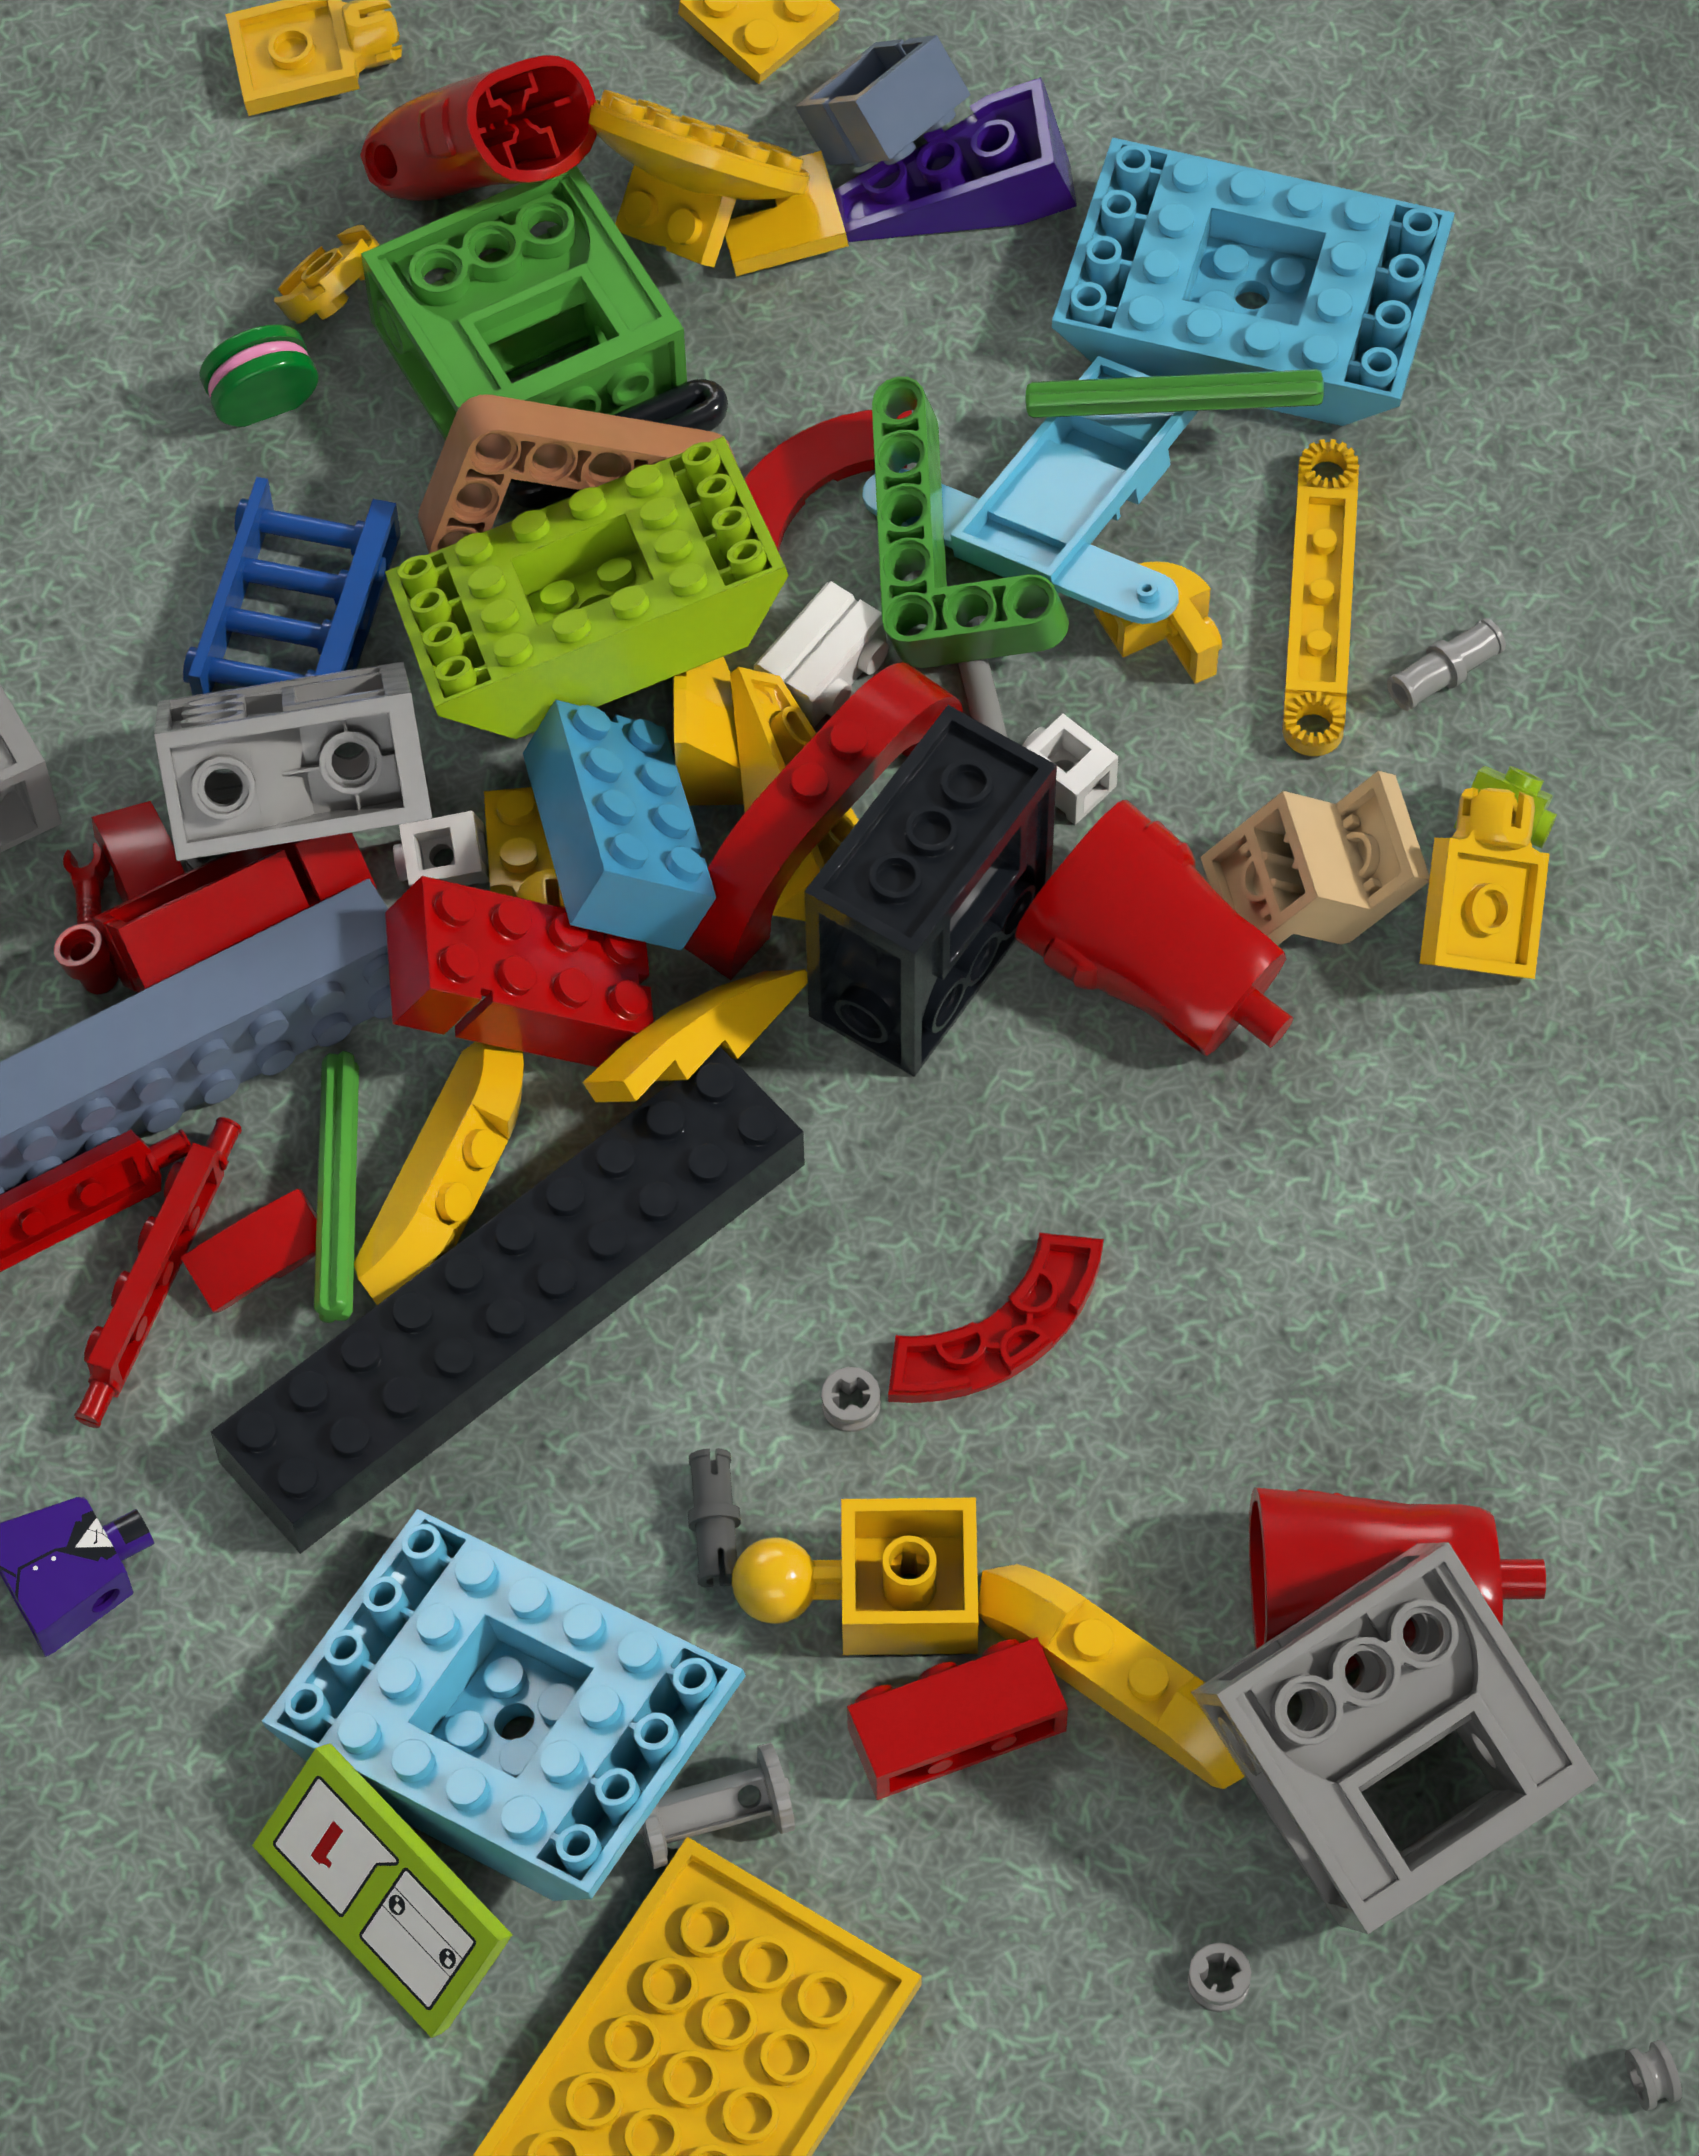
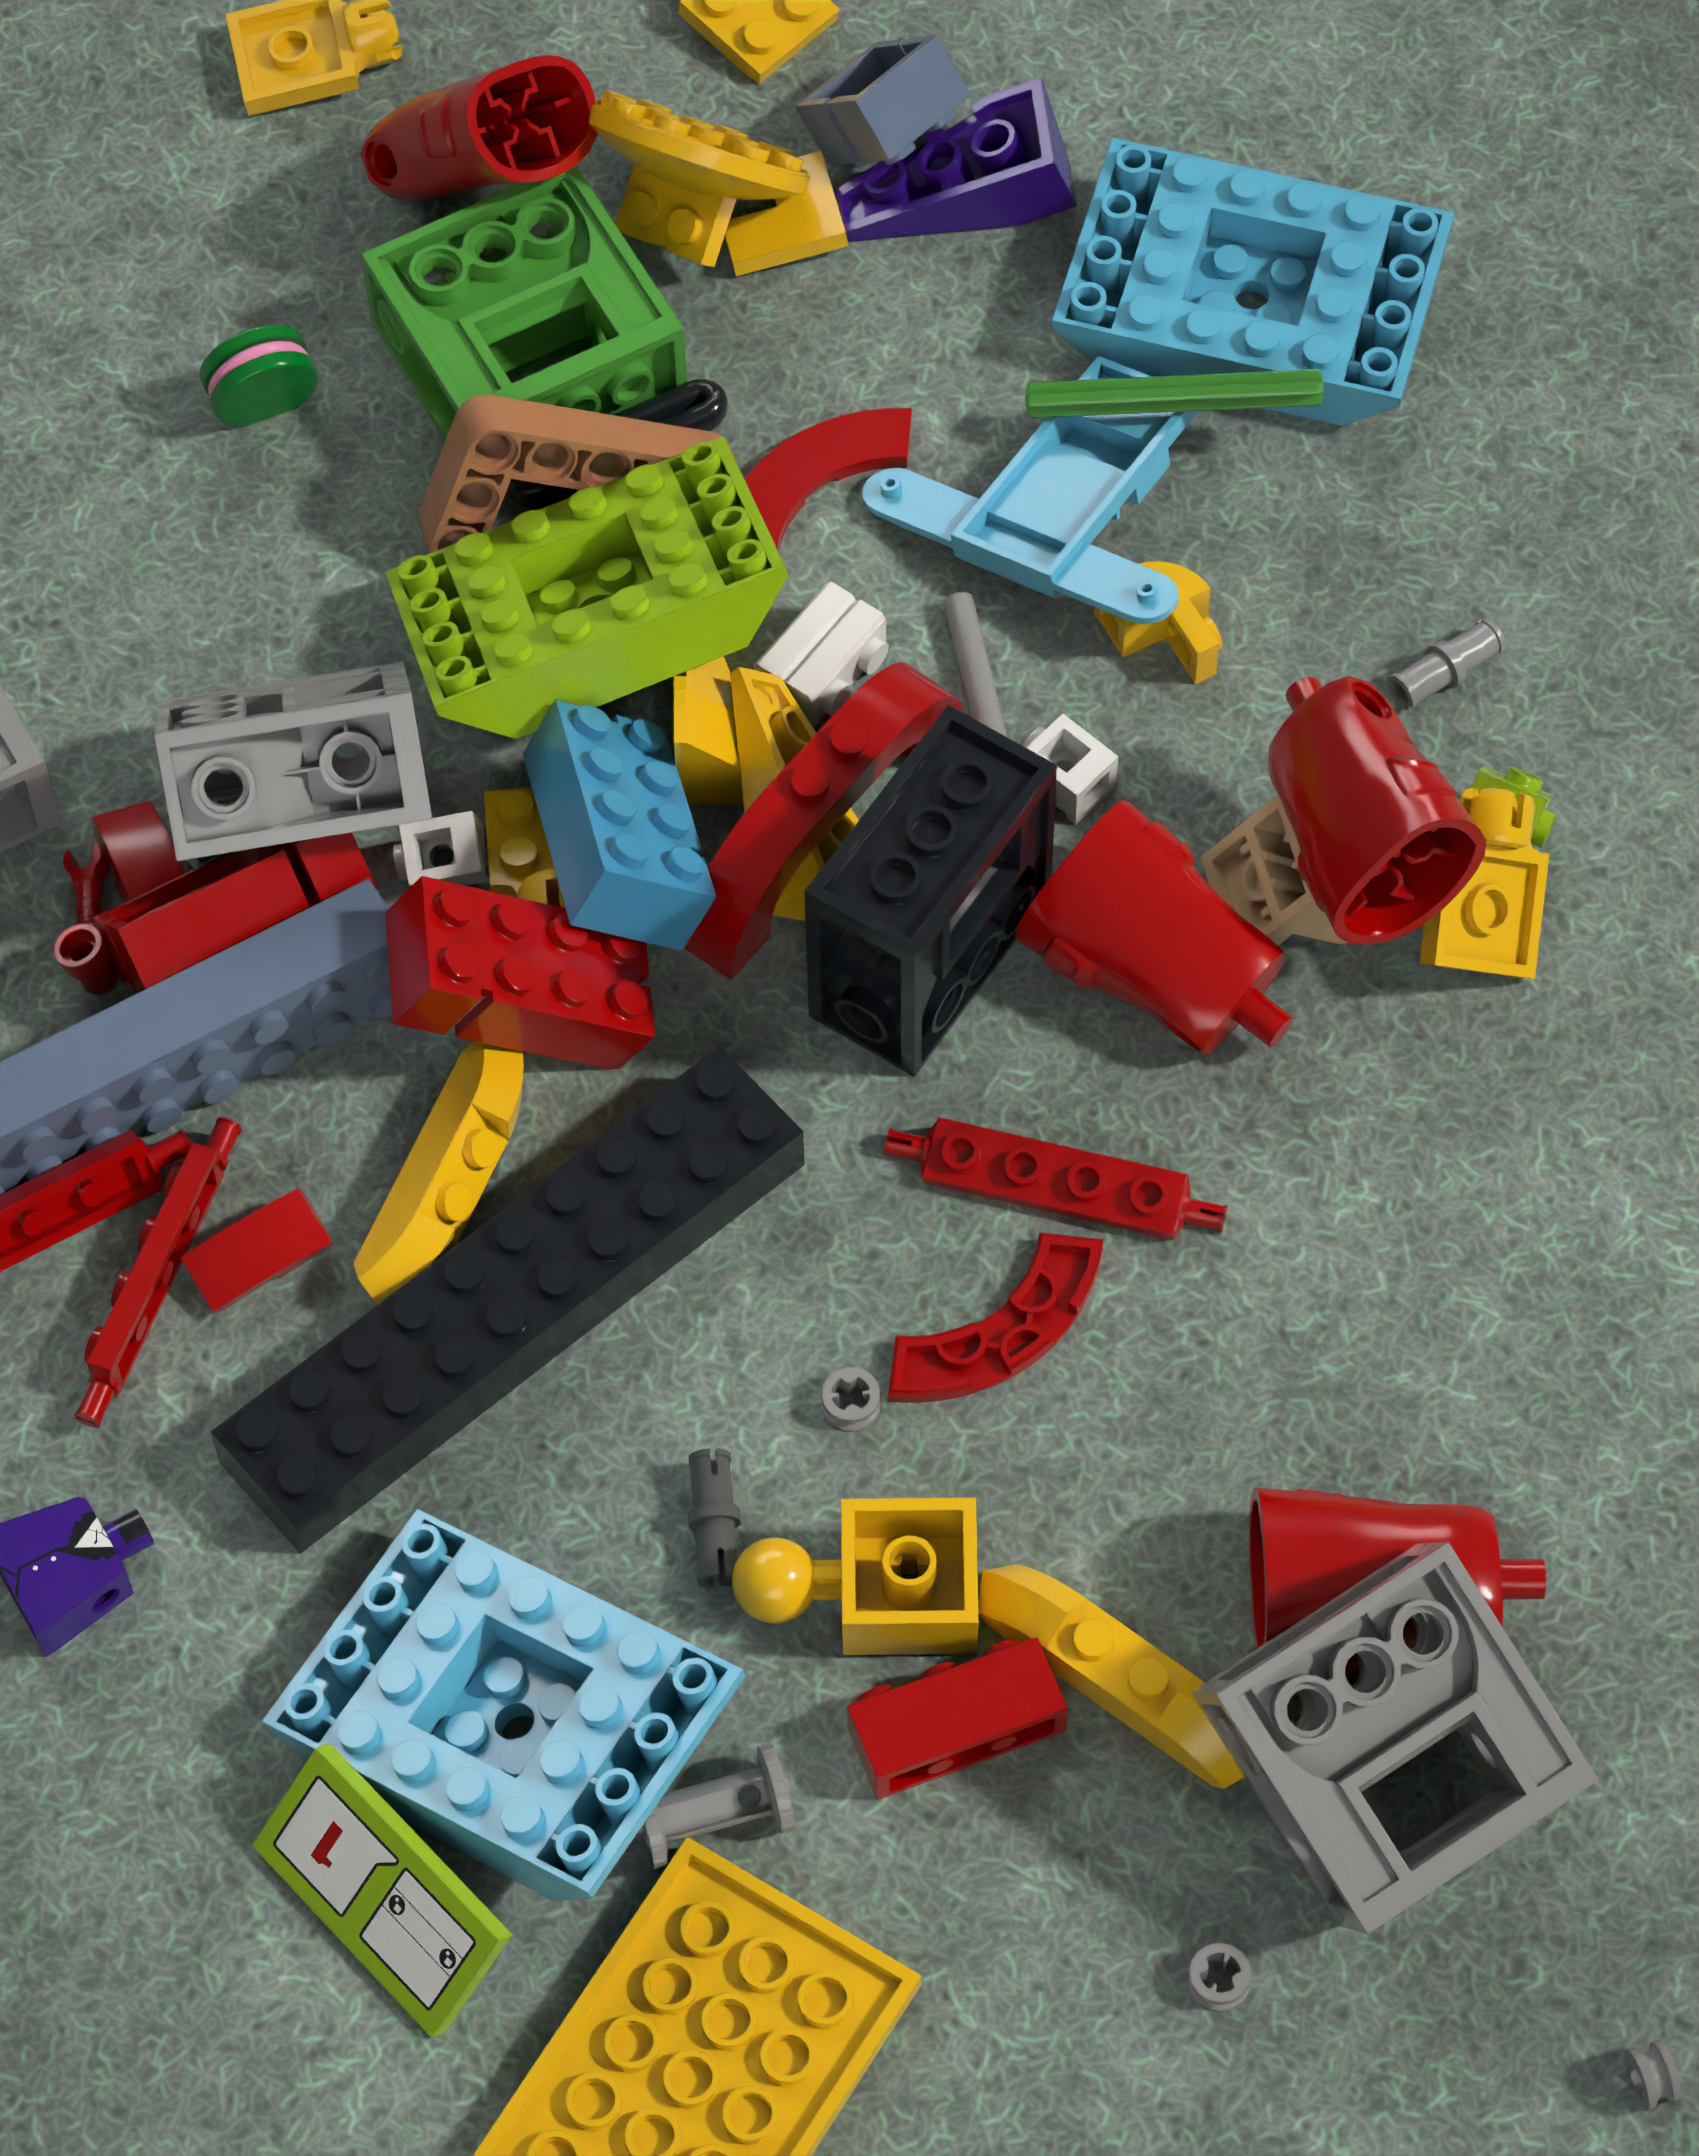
blue fence [183,477,401,696] -> none
yellow plate [274,225,379,324] -> none
bright green axle [314,1051,359,1323] -> none
yellow slope [582,969,808,1102] -> none
bright green beam [872,376,1069,668] -> none
yellow plate [1282,439,1359,756] -> none
none -> red plate [884,1117,1228,1240]
none -> red torso [1268,676,1487,945]

